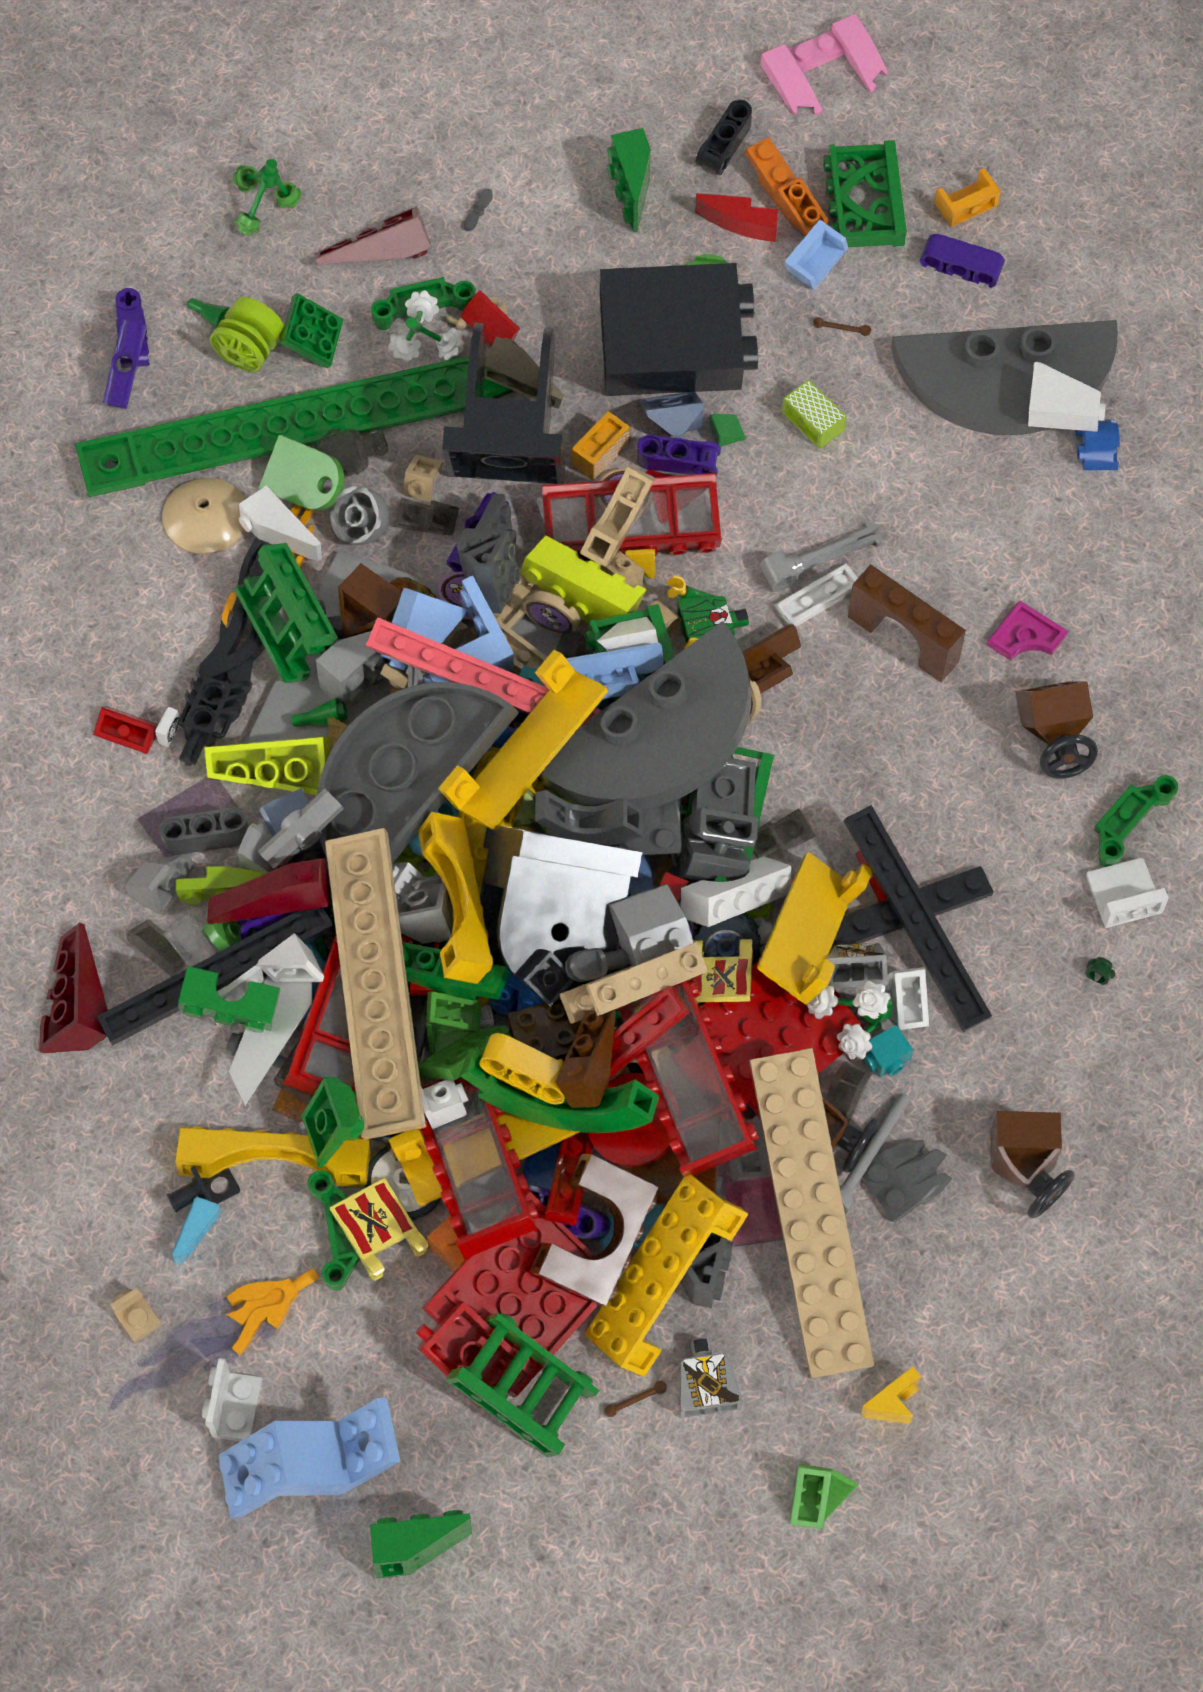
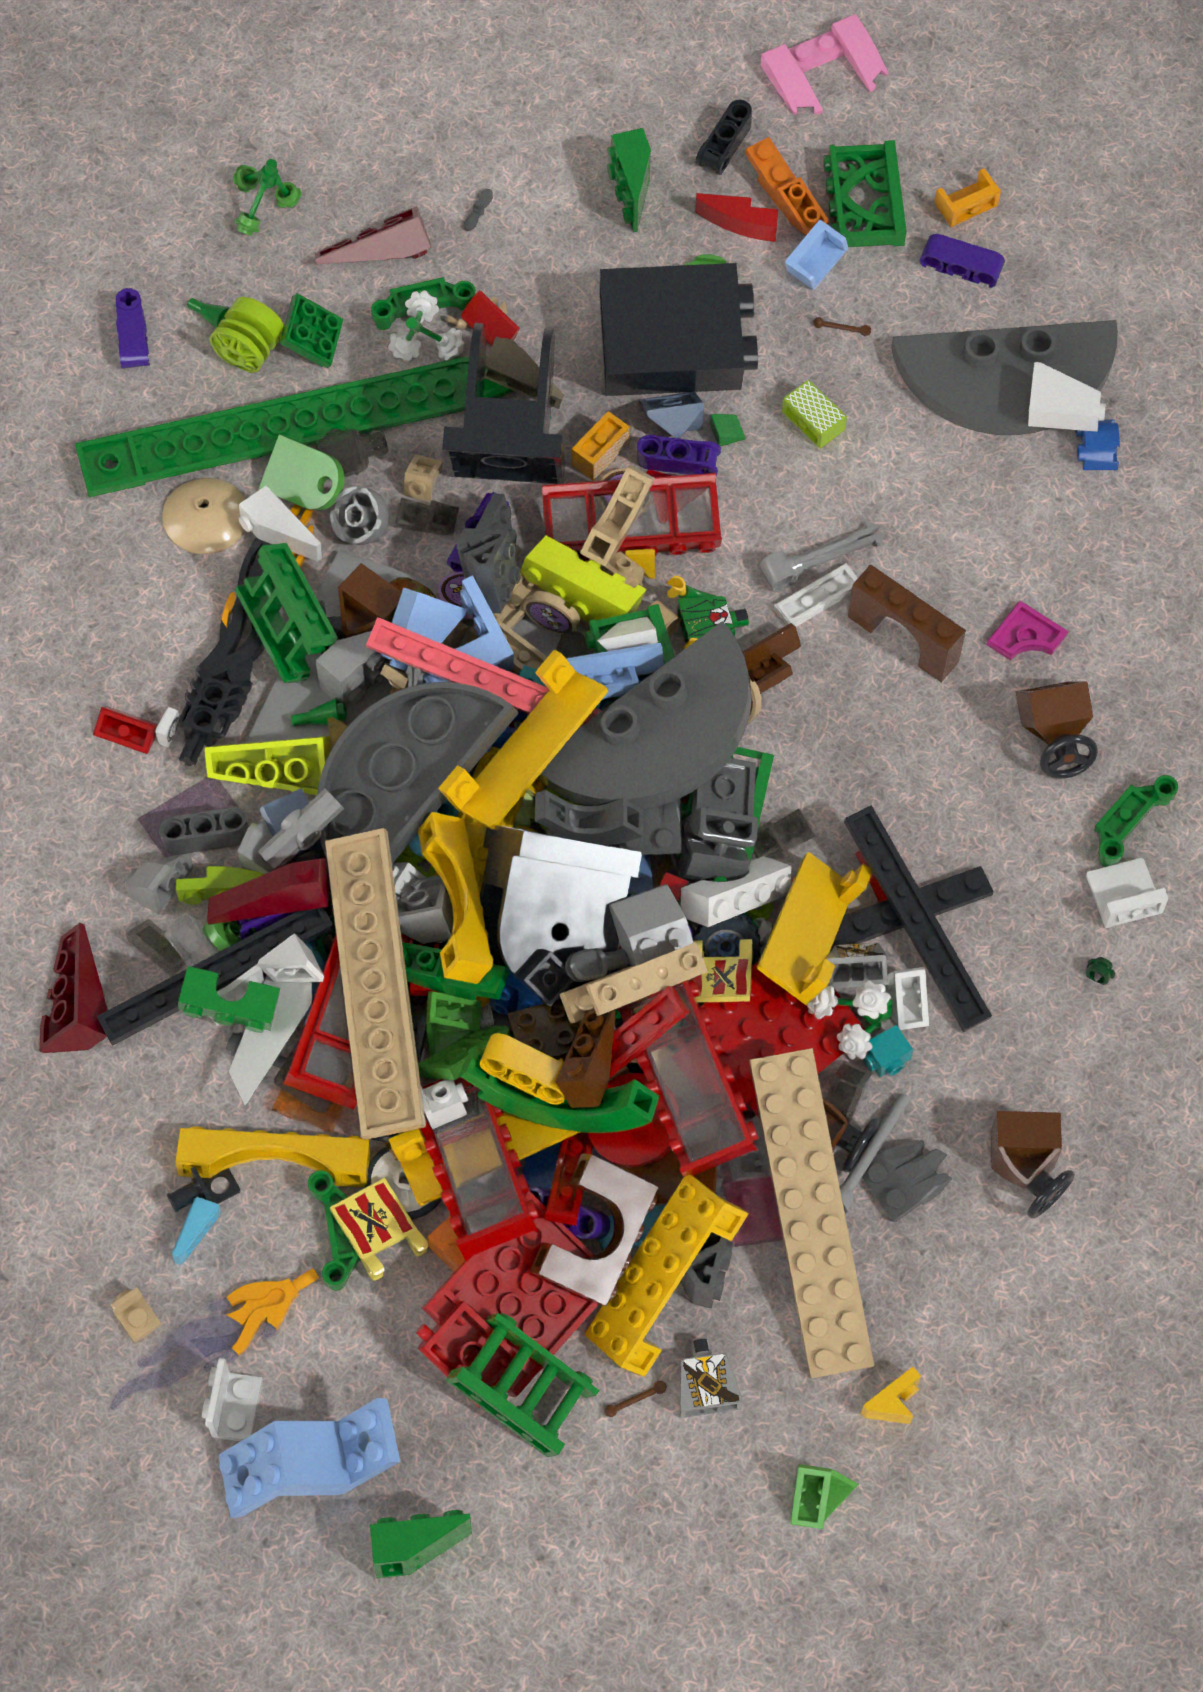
dark purple piece [103,319,147,409] -> none
green slope [301,1076,364,1167] -> none

